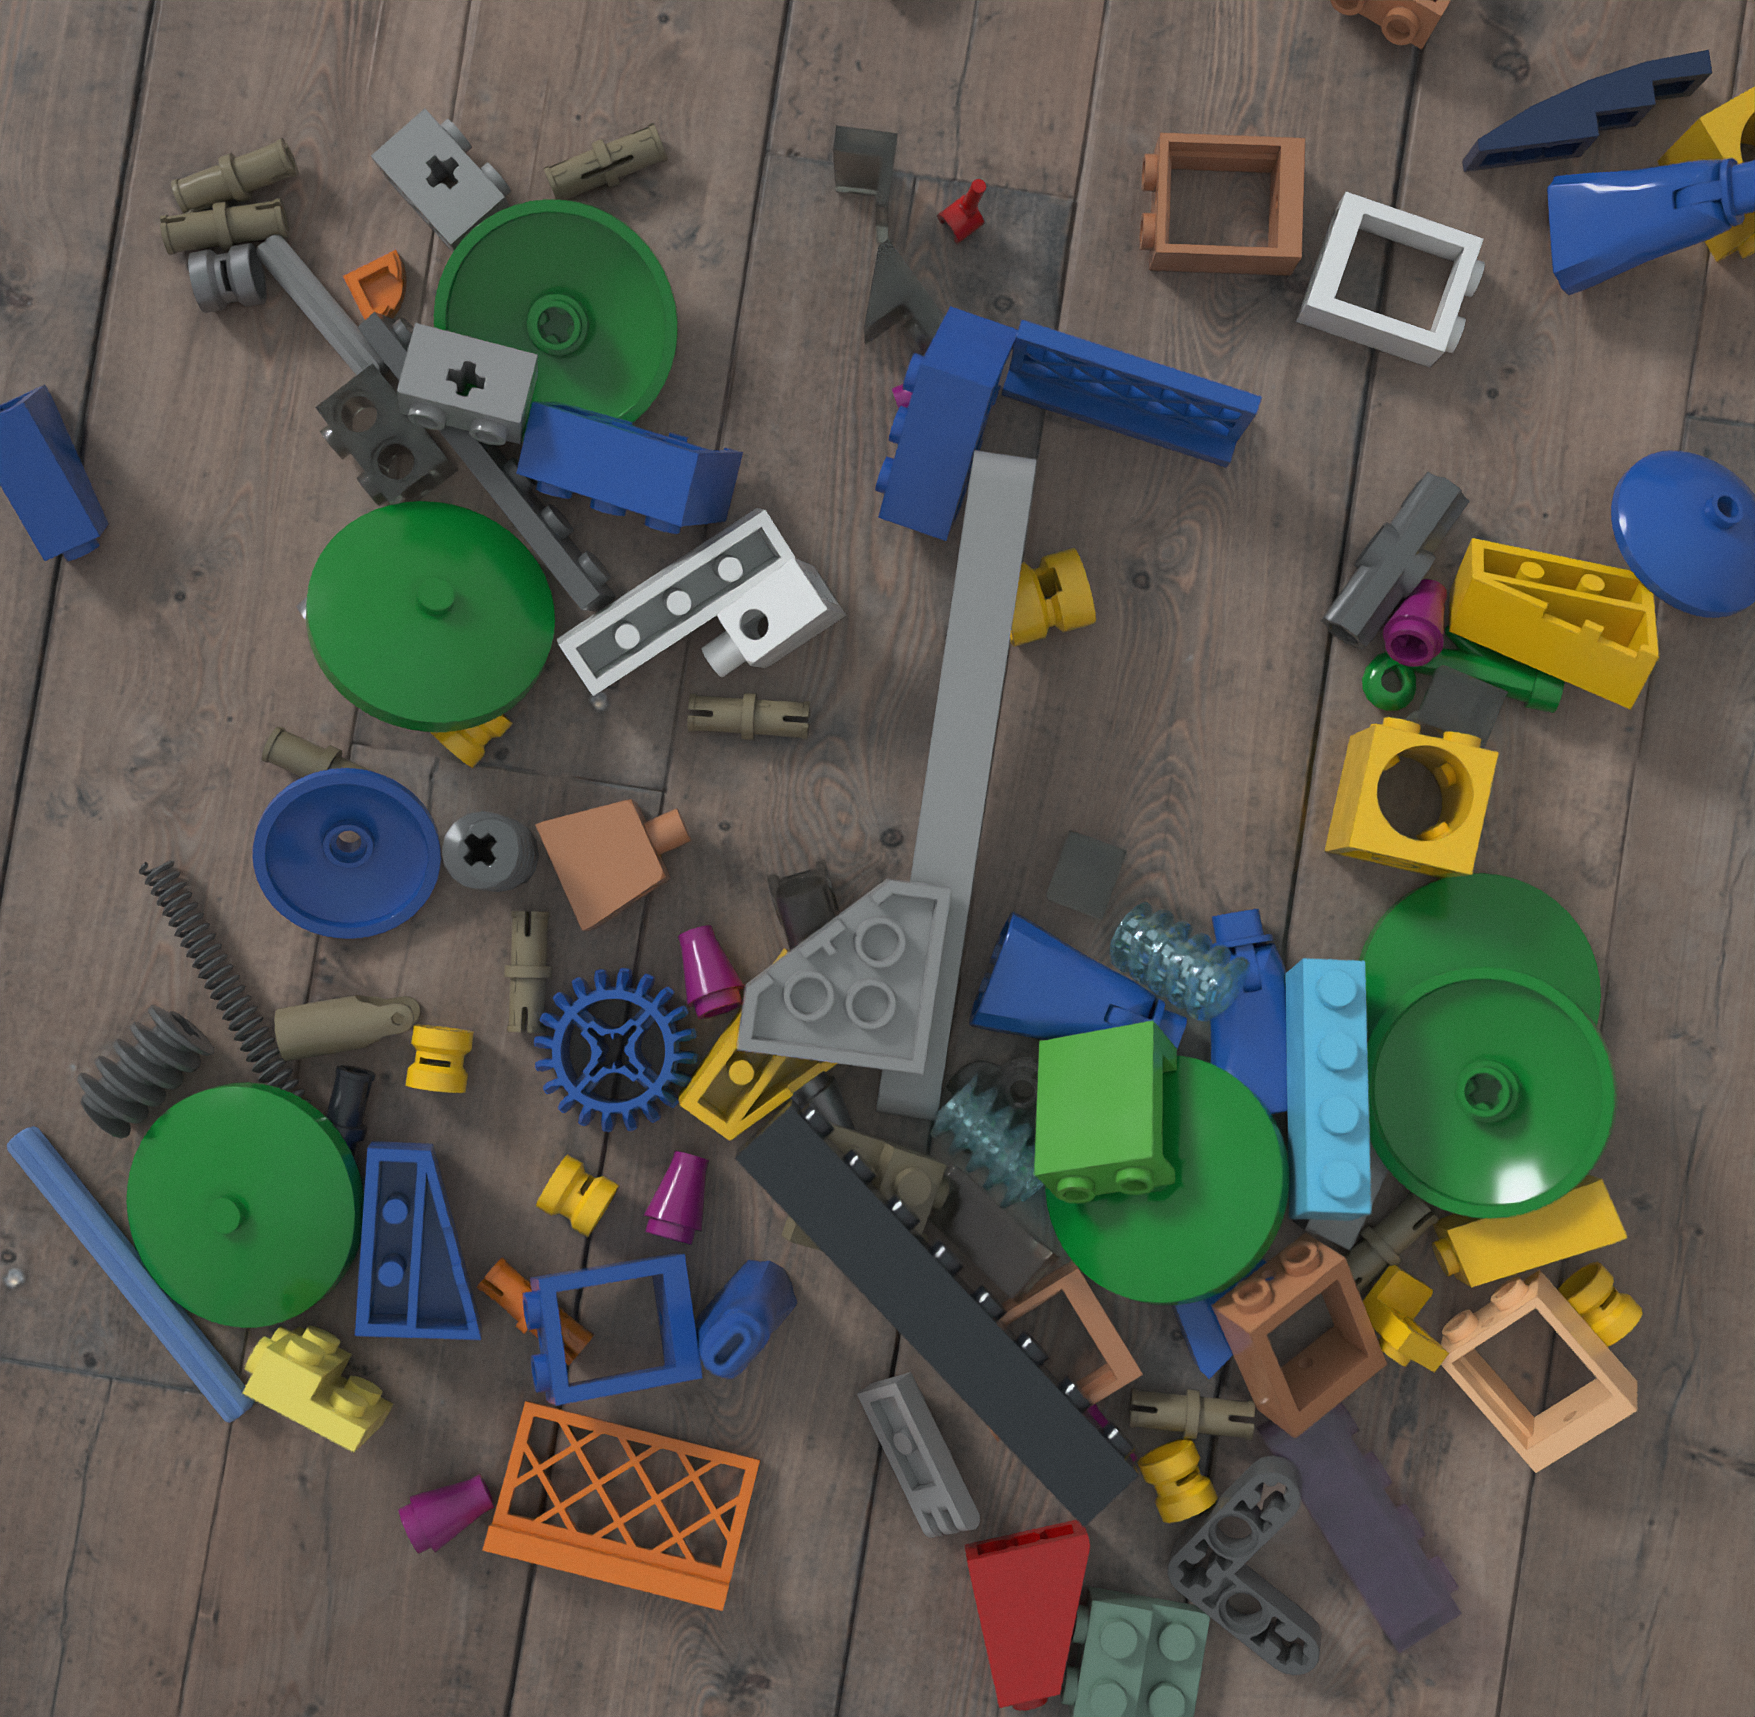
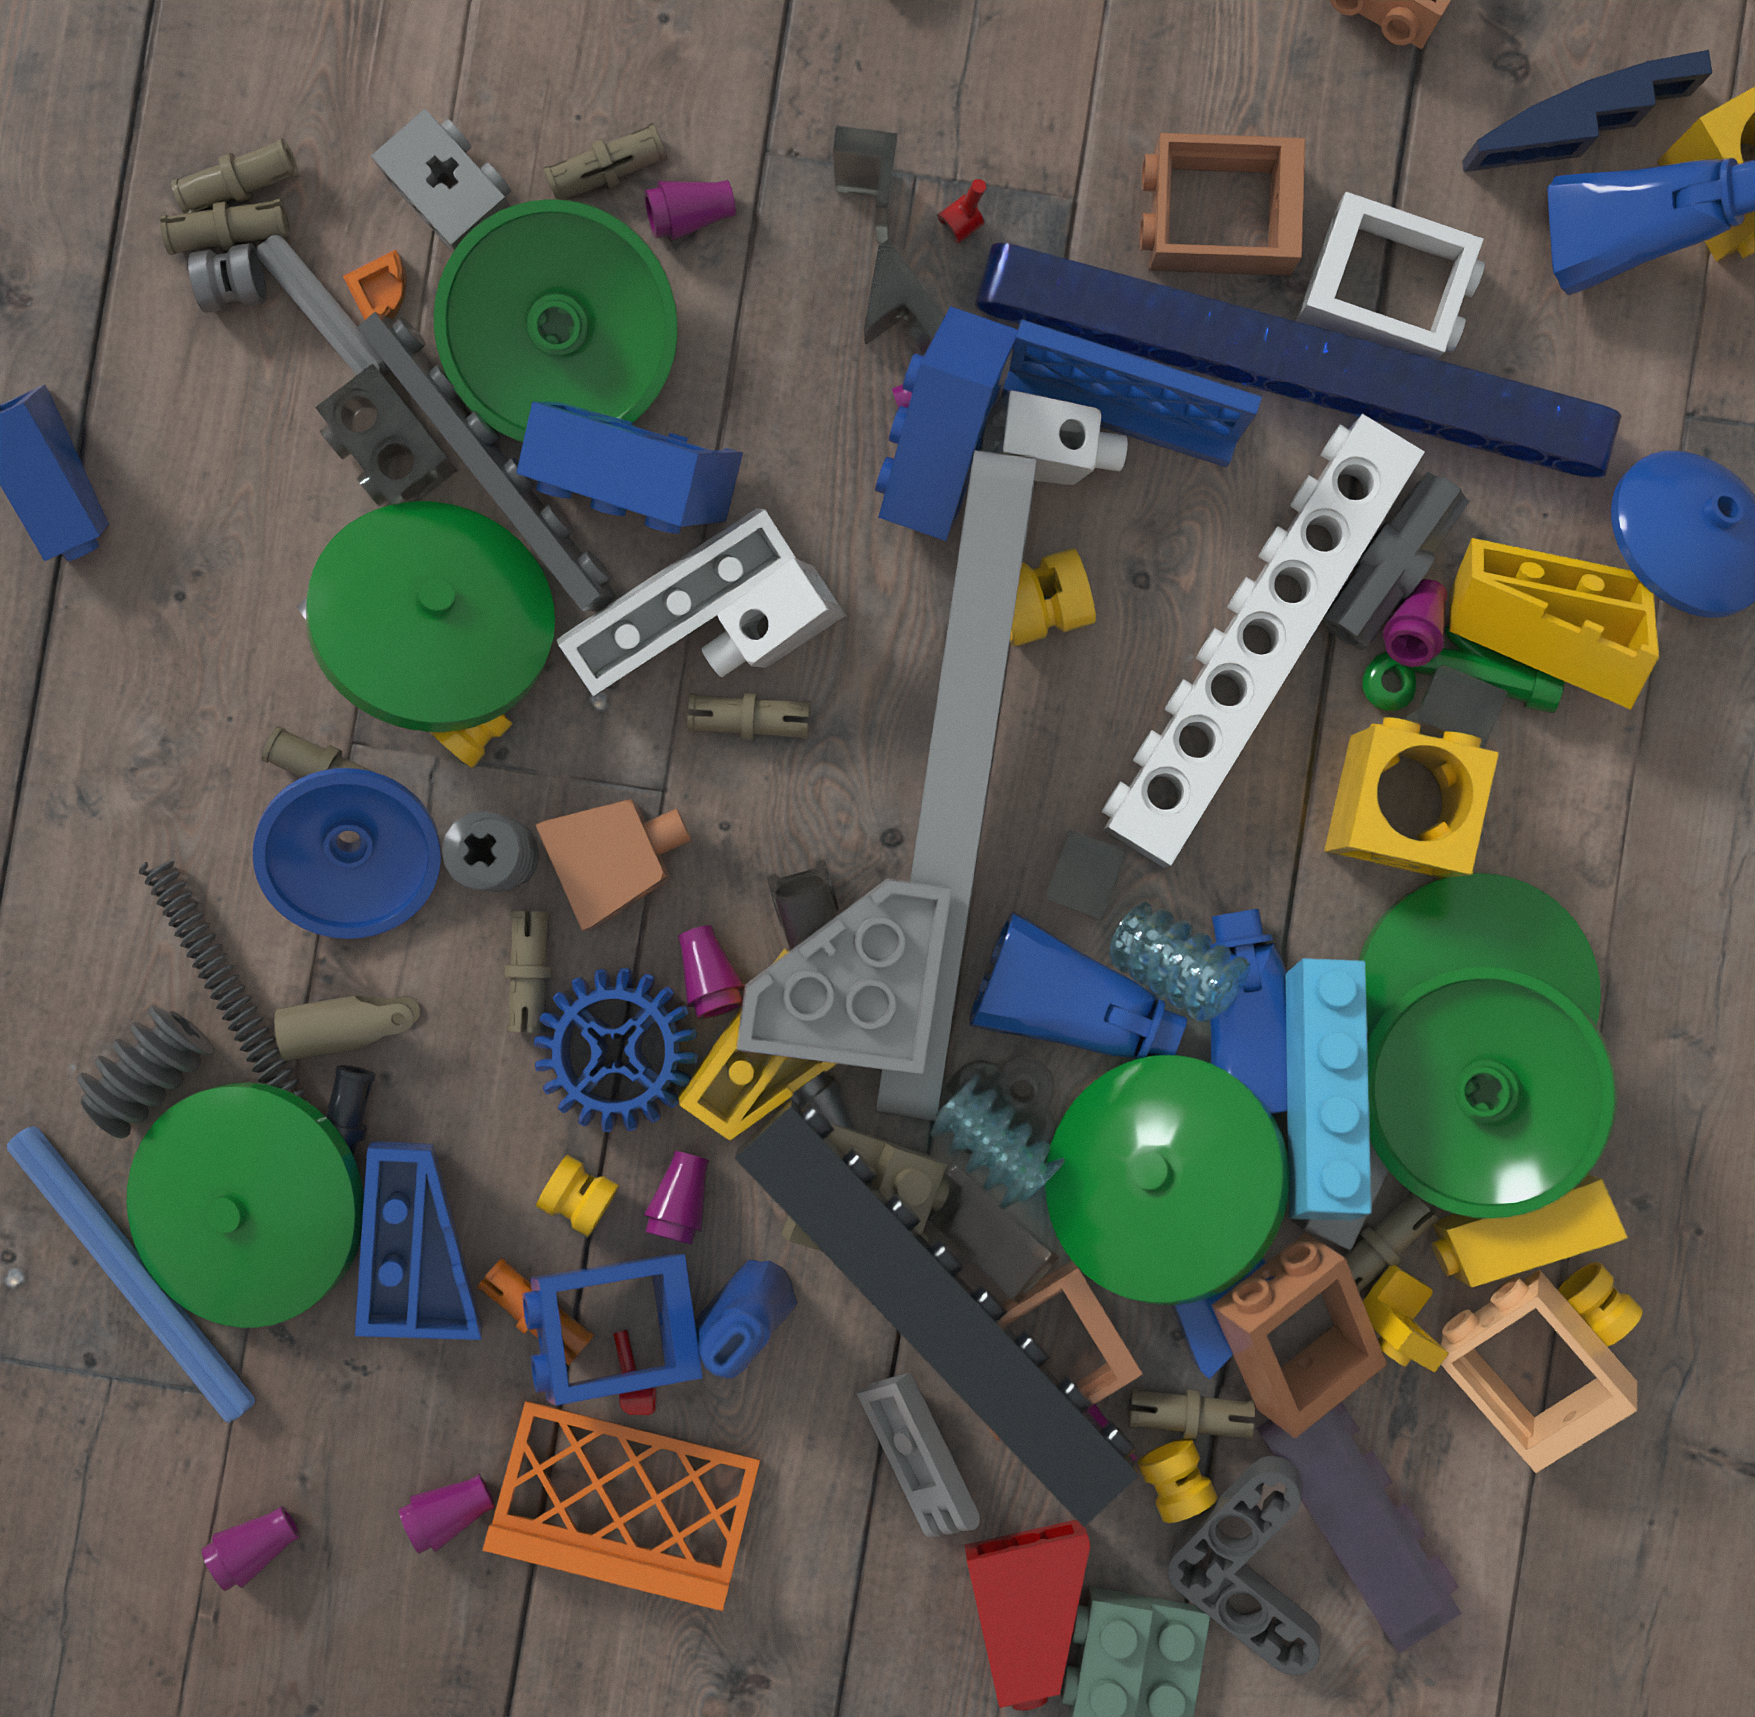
light yellow plate [242,1326,393,1452] -> none
light grey brick [397,323,538,445] -> none
yellow wheel [405,1024,474,1093] -> none
bright green panel [1034,1020,1177,1203] -> none
none -> magenta cone [202,1506,300,1591]
none -> red hand [613,1330,656,1415]
none -> magenta cone [644,180,736,242]
none -> clear blue beam [975,243,1622,478]
none -> white torso [981,390,1128,485]
none -> white brick [1101,414,1424,868]

